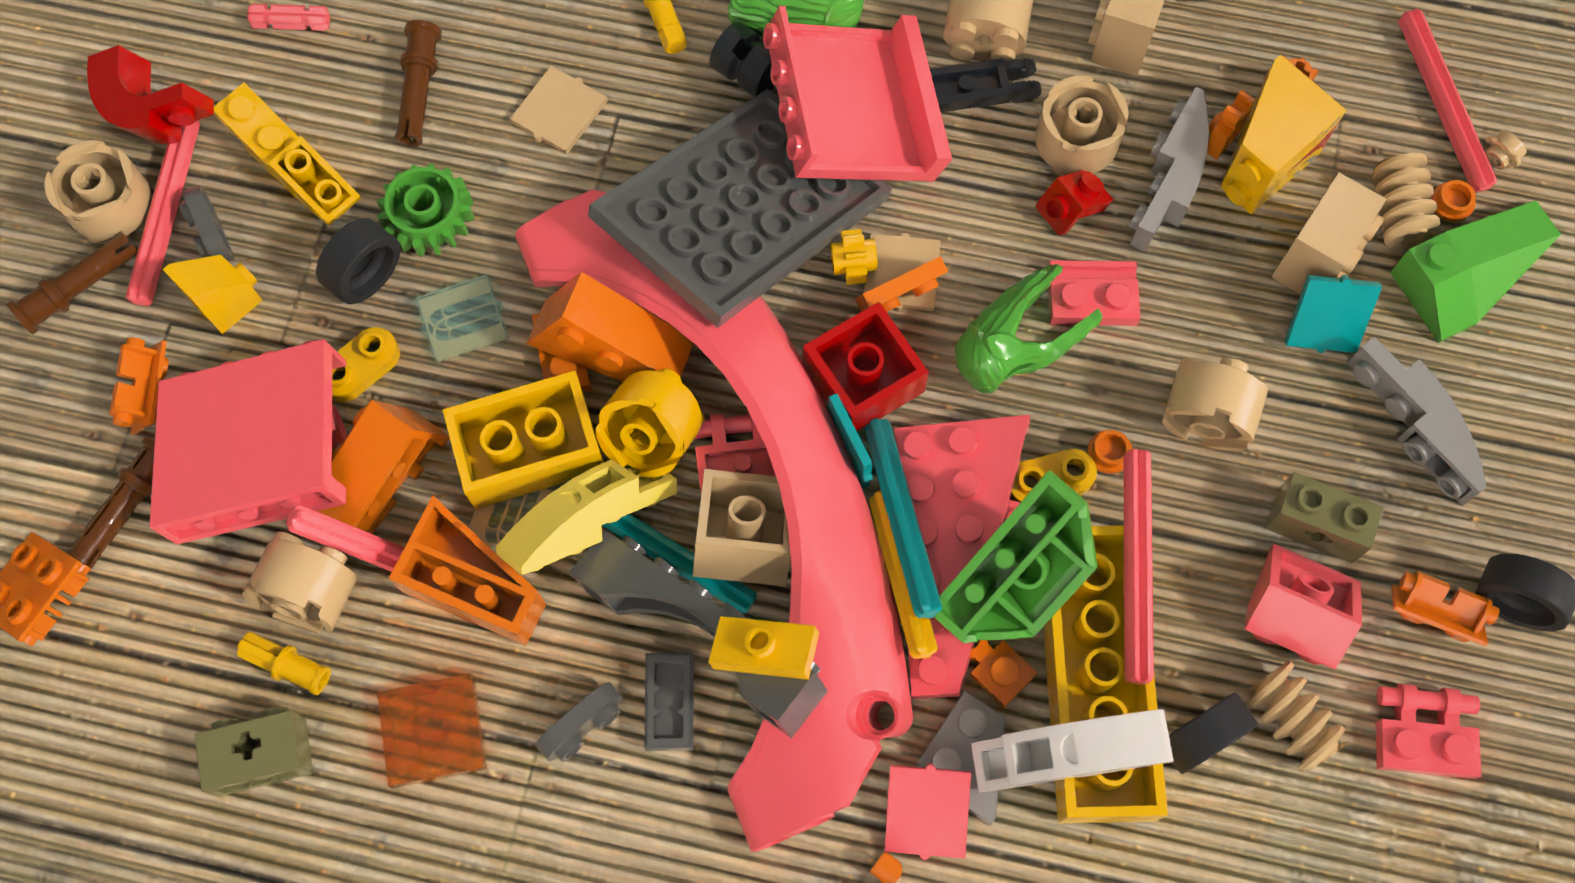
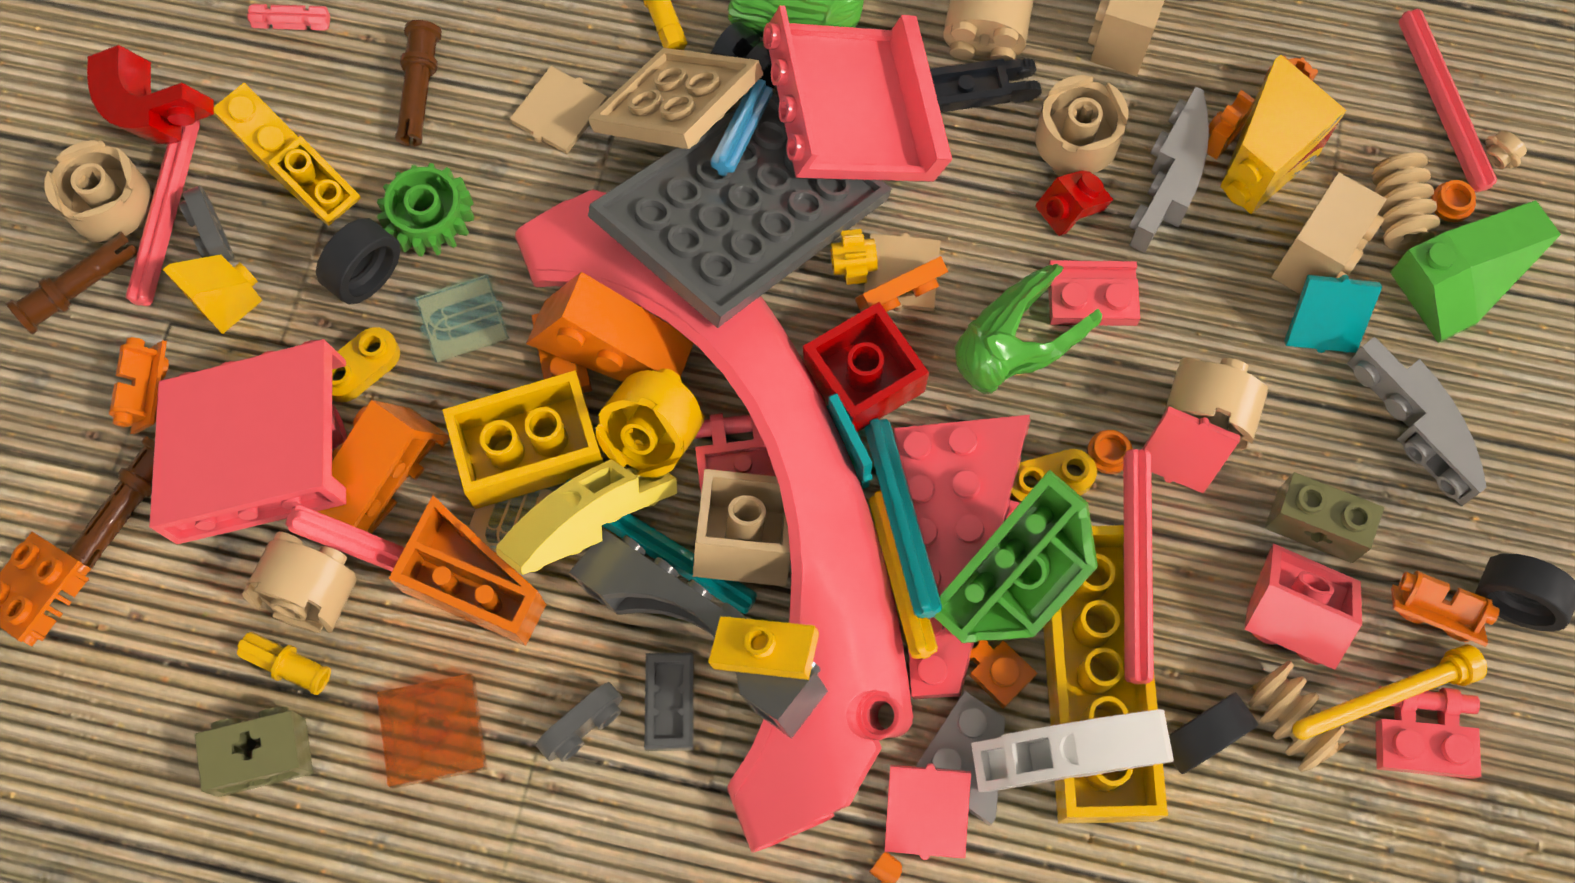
none -> tan plate [588,48,763,149]
none -> dark azure axle [710,79,773,176]
none -> coral piece [1142,406,1240,494]
none -> yellow piece [1292,644,1487,740]

